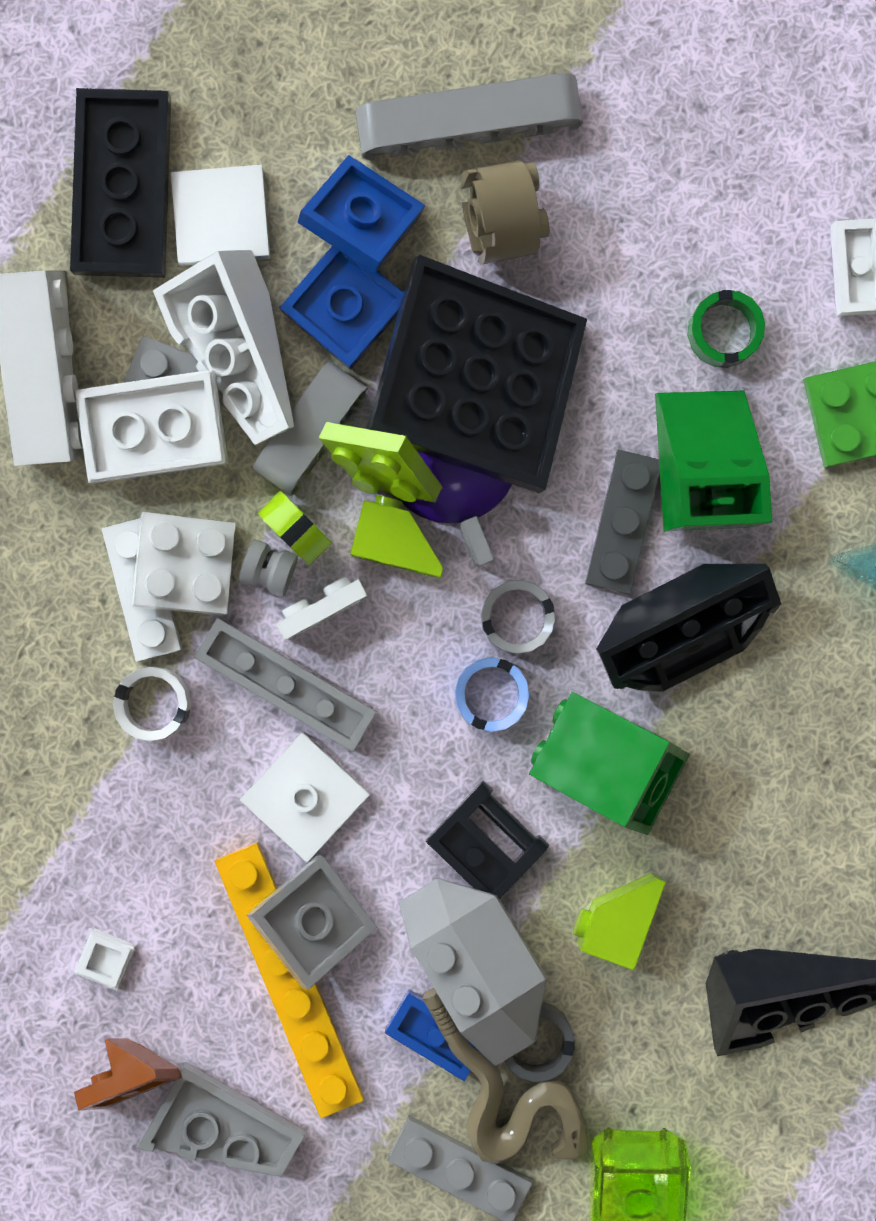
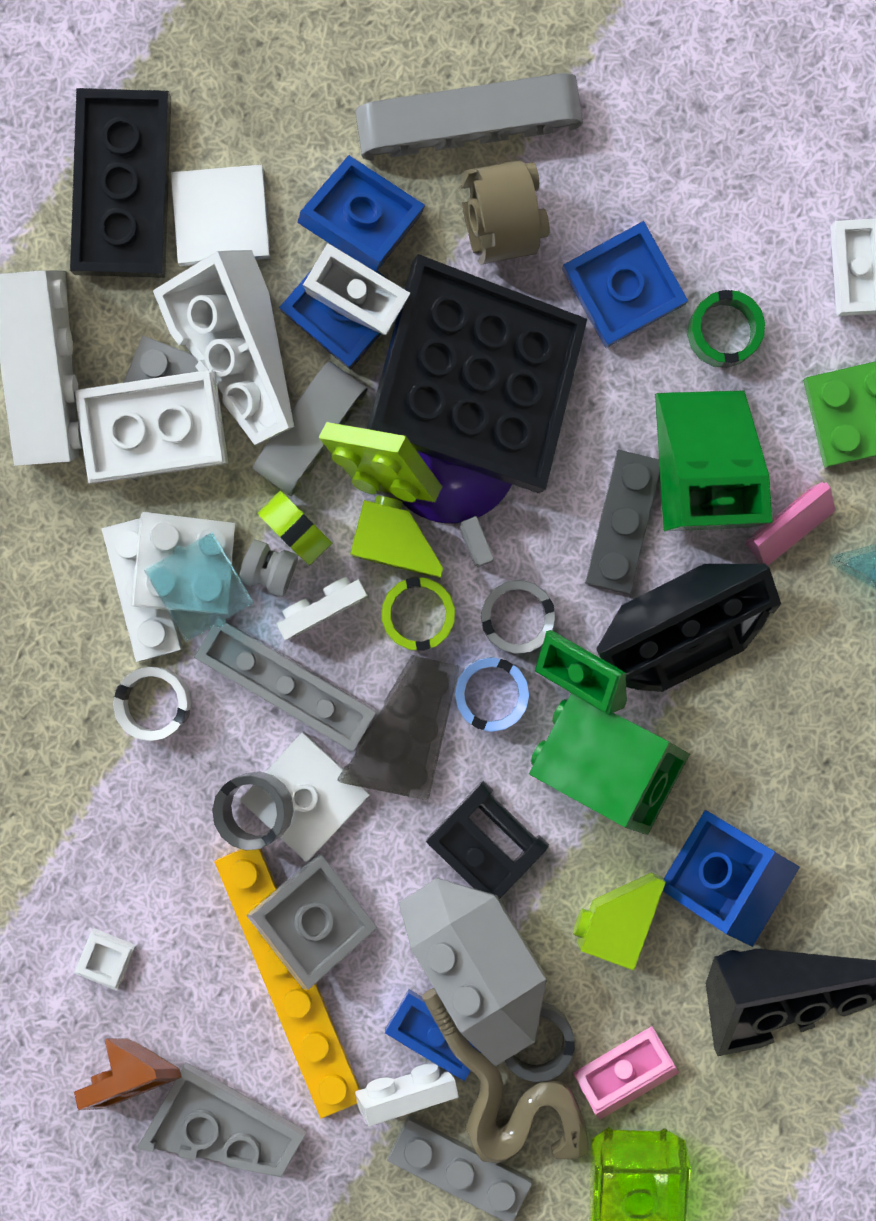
none -> clear light blue piece [144,532,254,642]
none -> dark grey piece [212,771,294,850]
none -> white slope [303,243,410,336]
none -> clear smoke wing [337,655,460,801]
none -> white plate [355,1063,459,1127]
none -> lime piece [382,577,455,651]
none -> green slope [535,630,627,715]
none -> blue plate [562,221,688,348]
none -> bright pink slope [573,1026,679,1120]
none -> blue slope [663,810,800,947]
none -> bright pink slope [745,482,835,566]

